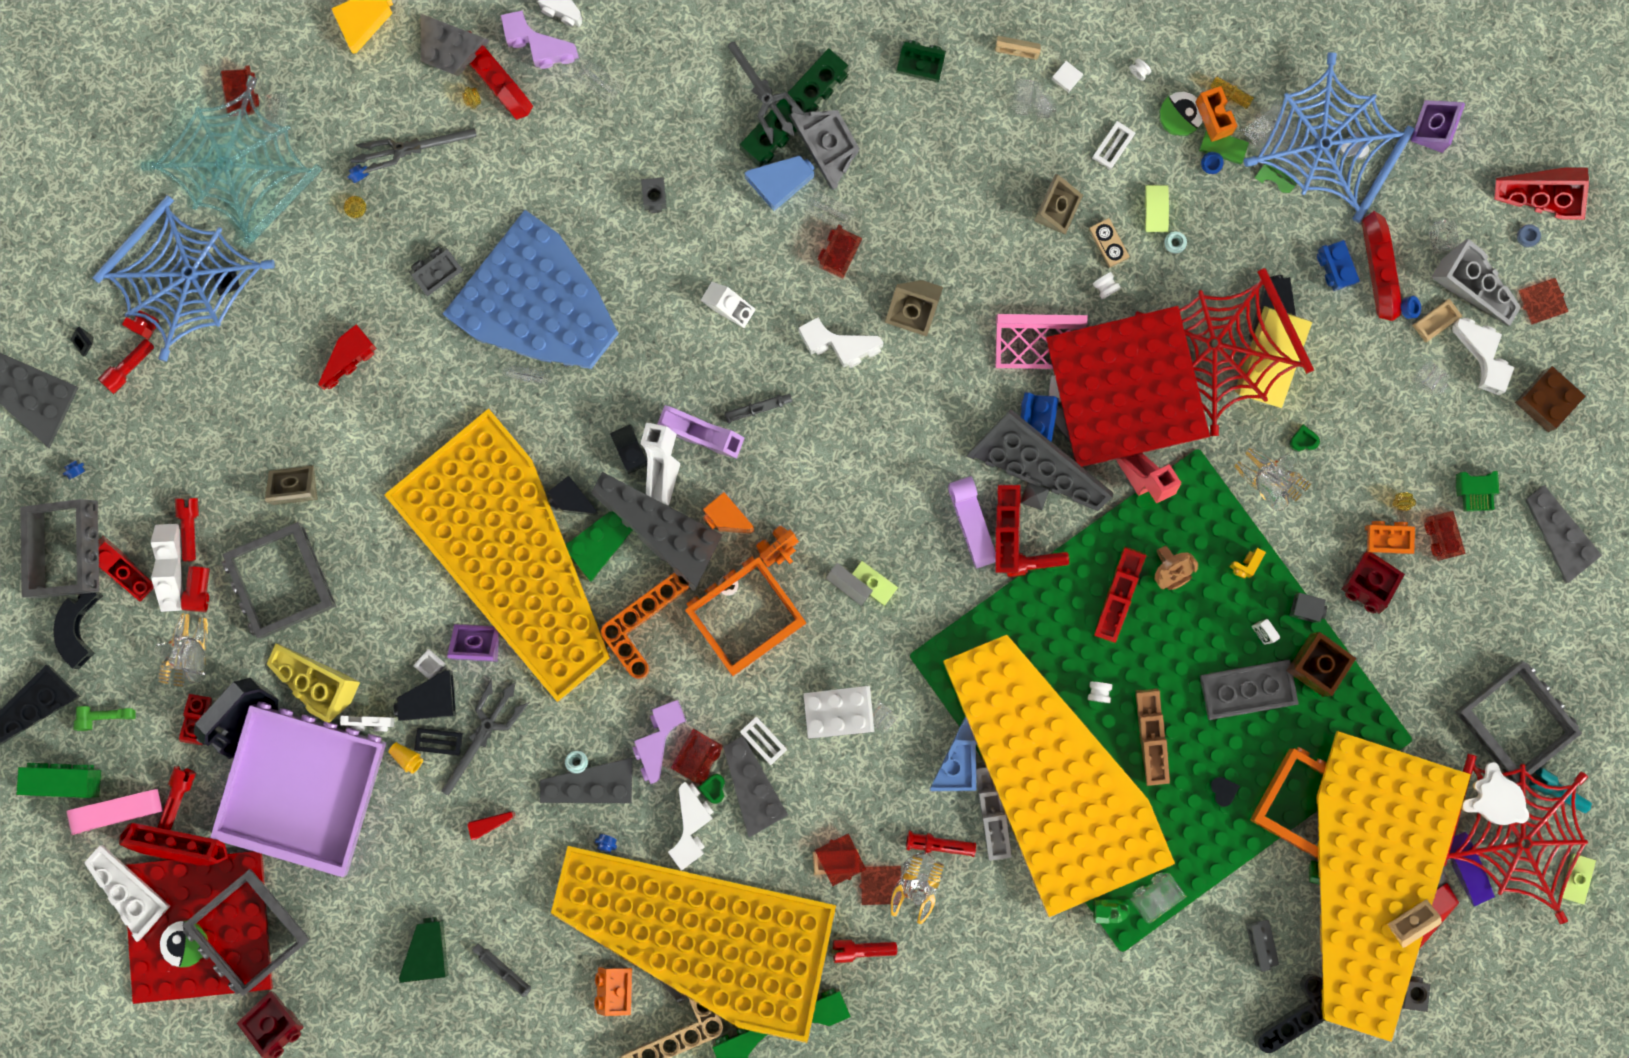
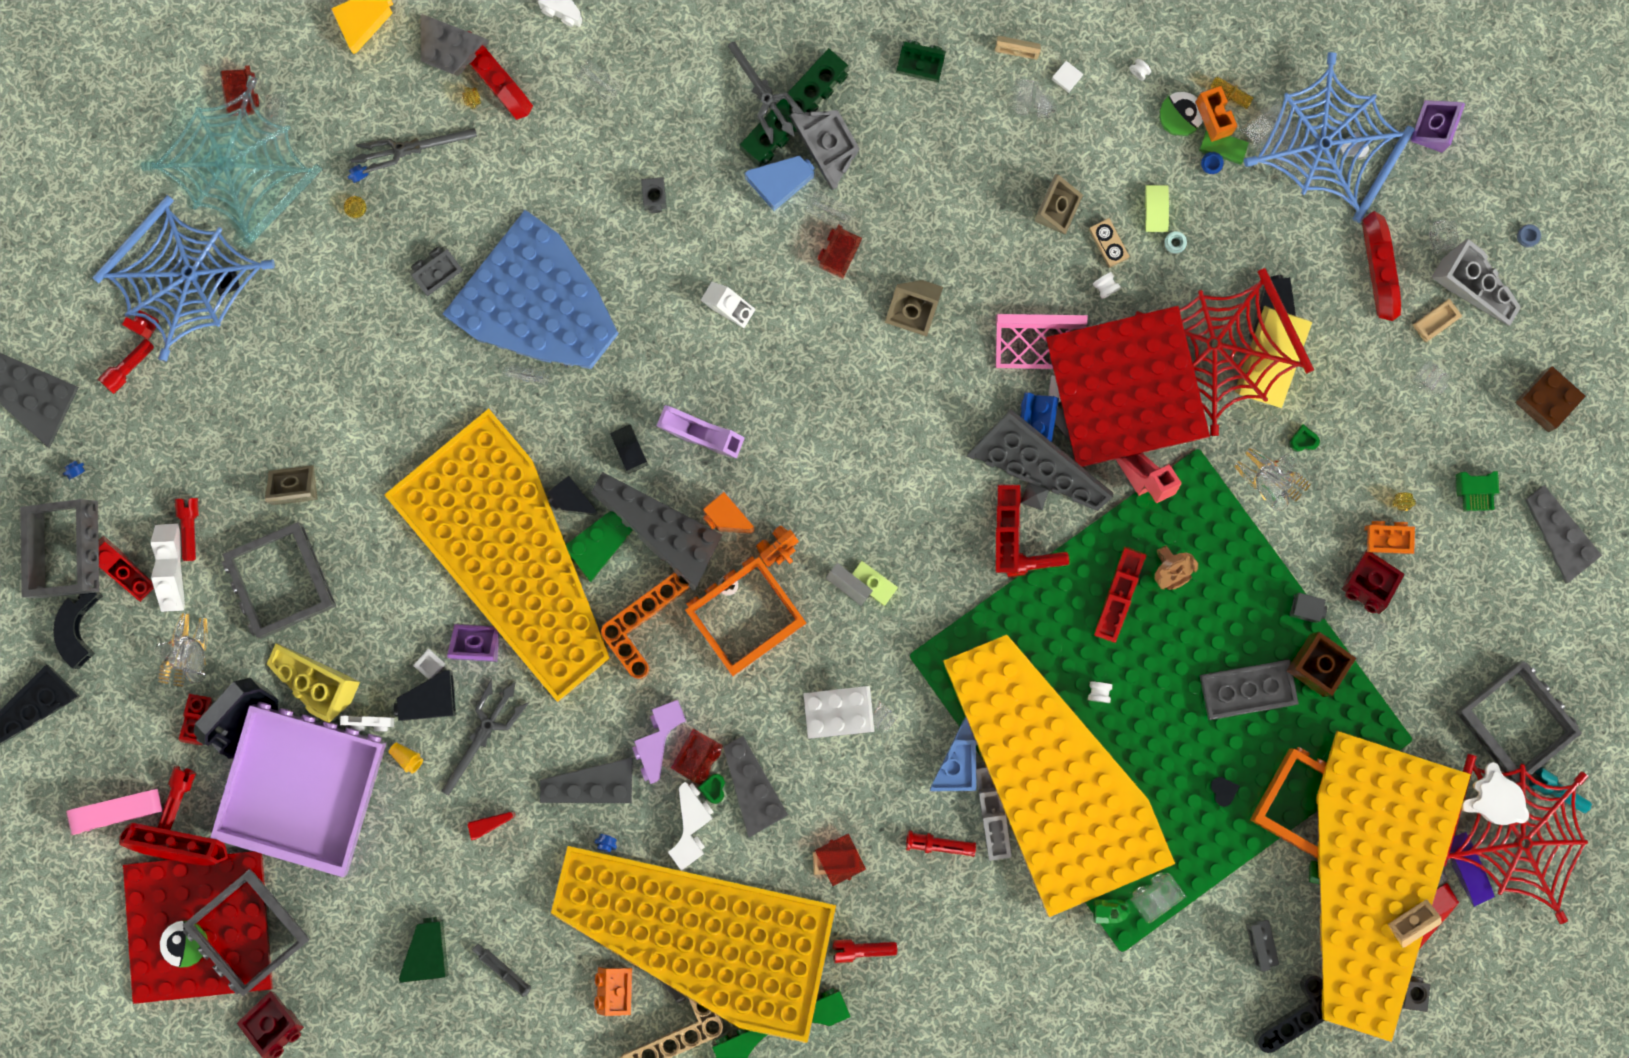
green brick [16,763,101,798] -> none
black slope [70,326,94,357] -> none
bright green brick [73,706,136,731] -> none
white wing [84,845,170,942] -> none
red piece [181,566,210,612] -> none
red slope [318,324,377,390] -> none
black tile [414,728,463,756] -> none
lavender arch [501,11,579,69] -> none
light aqua plate [565,751,588,773] -> none
white arch [640,423,681,506] -> none
dark grey piece [724,393,793,424] -> none
white tile [740,716,787,765] -> none
white arch [799,317,883,368] -> none
clear red piece [859,866,904,905] -> none
clear piece [891,852,944,924] -> none
lavender beam [948,476,996,569] -> none
white tile [1092,121,1135,170] -> none
medium nougat slope [1135,688,1170,786] -> none
yellow bracket [1230,548,1266,579] -> none
white tile [1251,619,1280,645] -> none
bright green piece [1254,160,1297,193] -> none
blue bracket [1317,240,1360,291] -> none
blue tile [1401,296,1421,319] -> none
clear red bracket [1424,511,1466,561] -> none
white arch [1452,318,1514,395] -> none
red wedge [1494,167,1589,220] -> none
clear red piece [1519,278,1569,325] -> none
yellowish green plate [1563,854,1596,904] -> none

